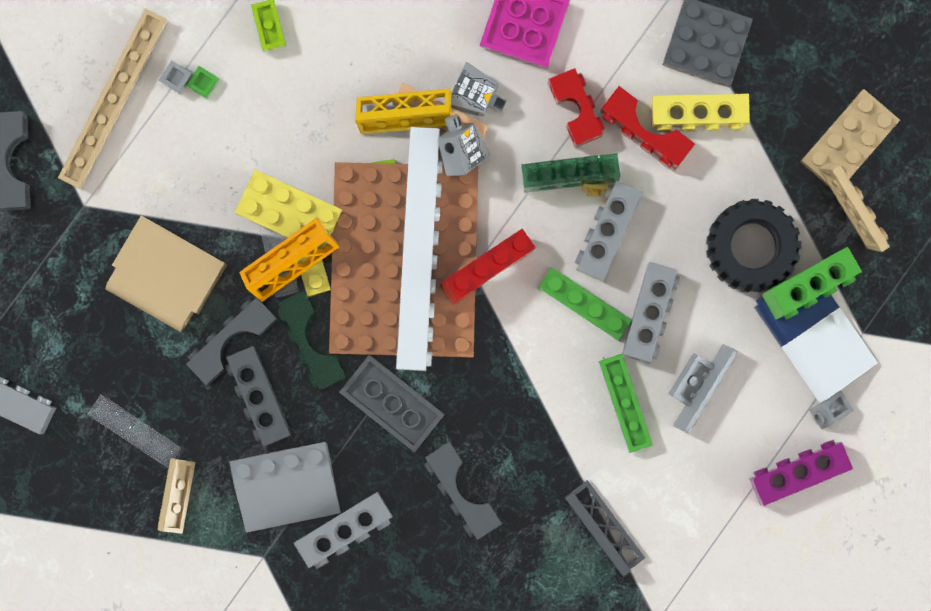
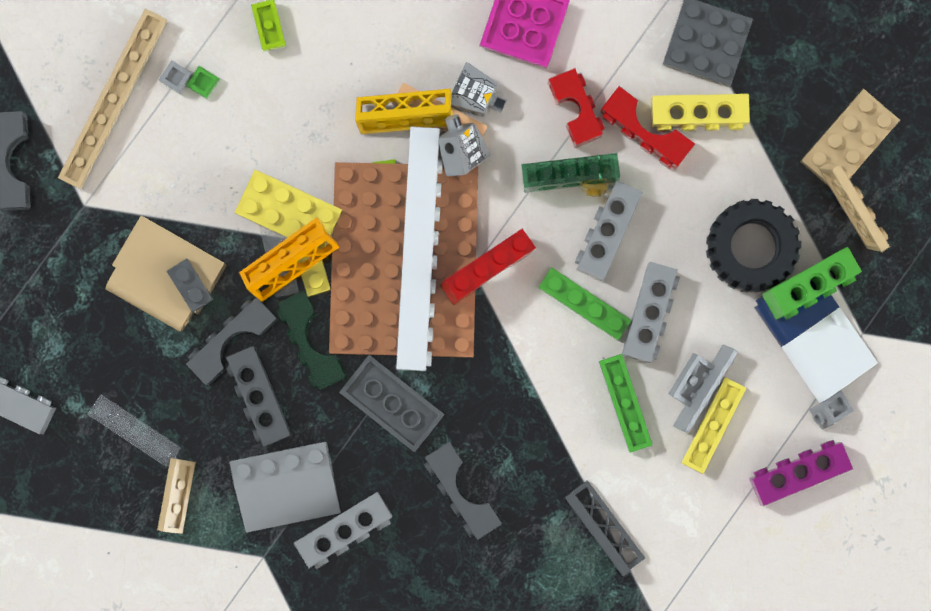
none -> dark grey plate [166,259,214,313]
none -> light yellow plate [681,377,747,474]

